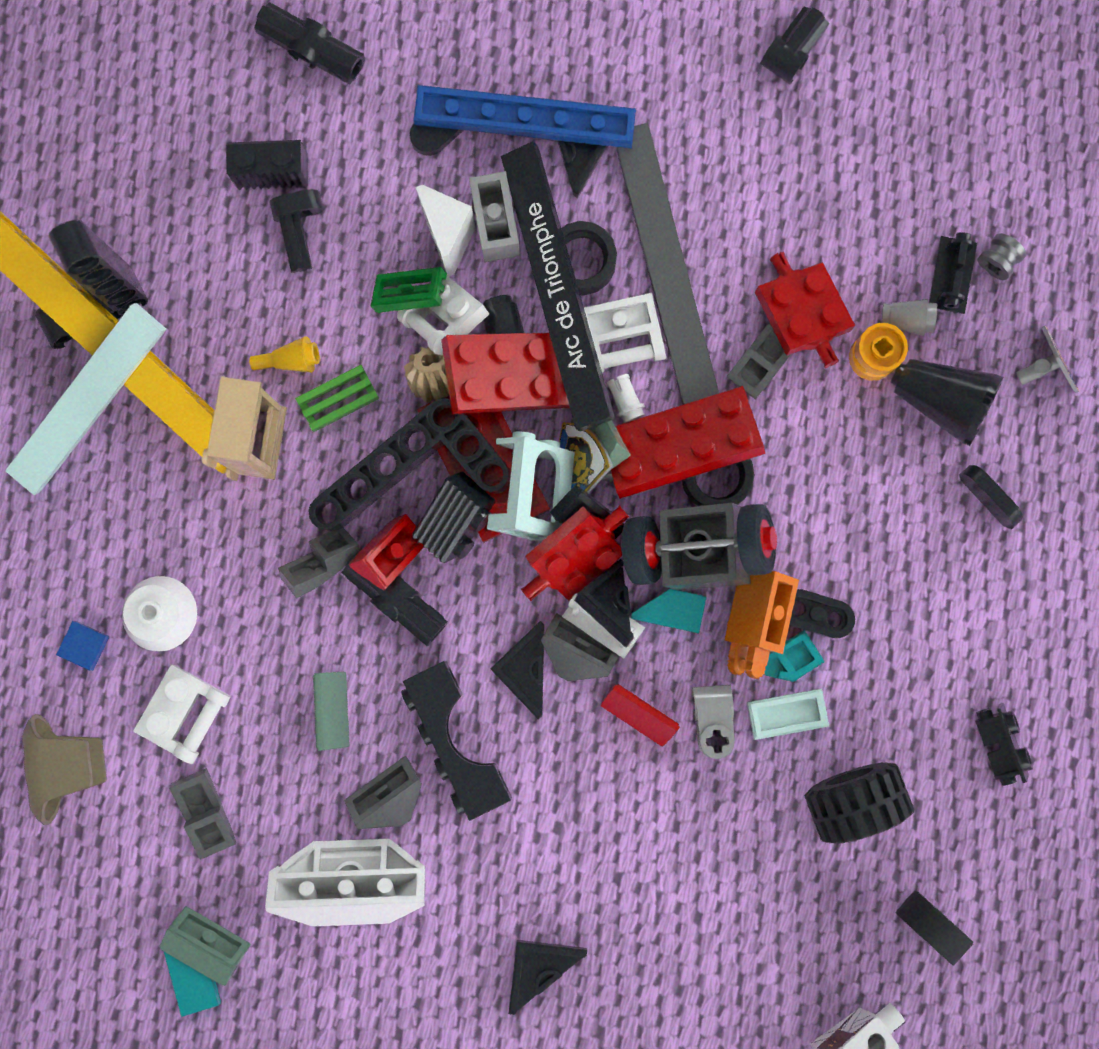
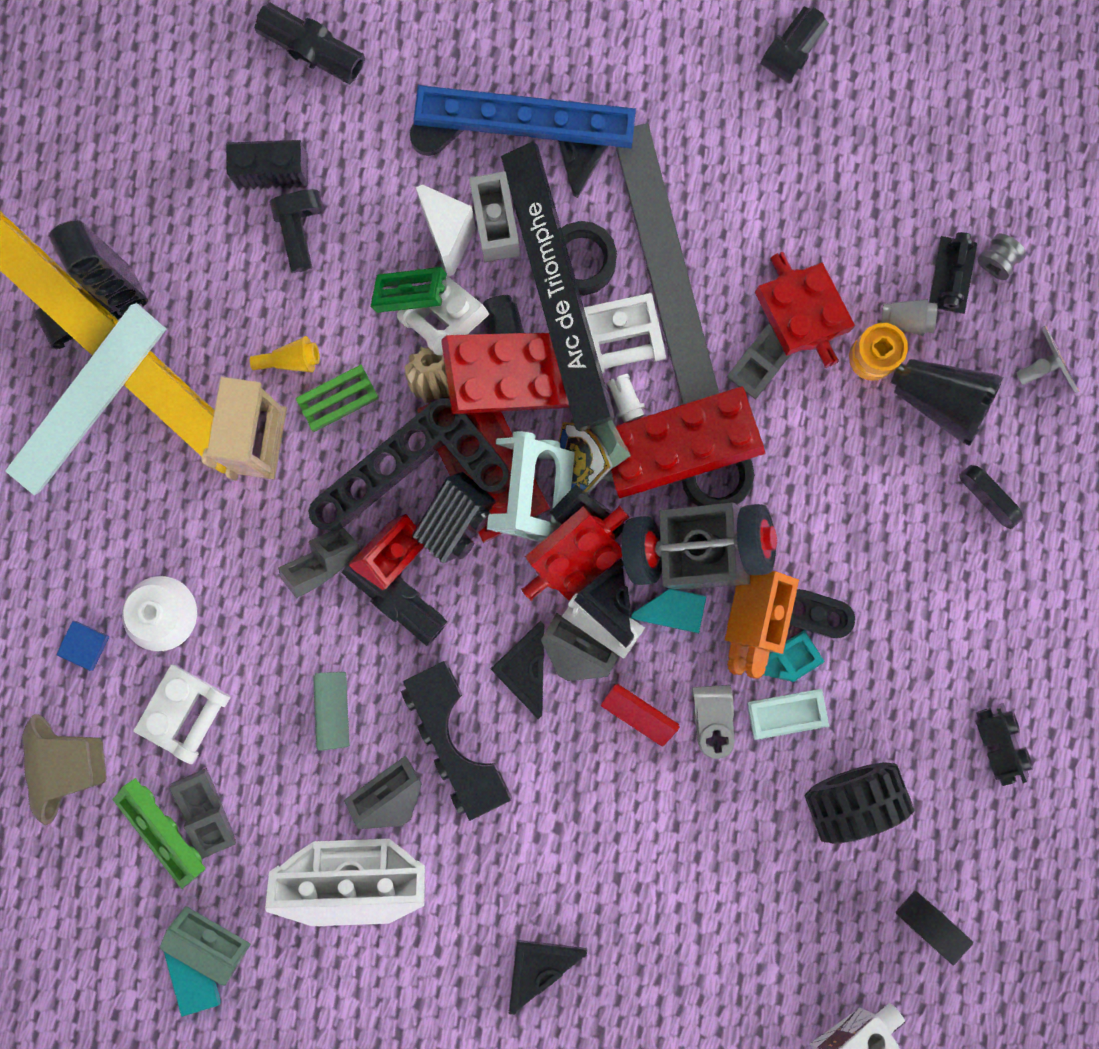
none -> bright green plate [112,778,206,889]

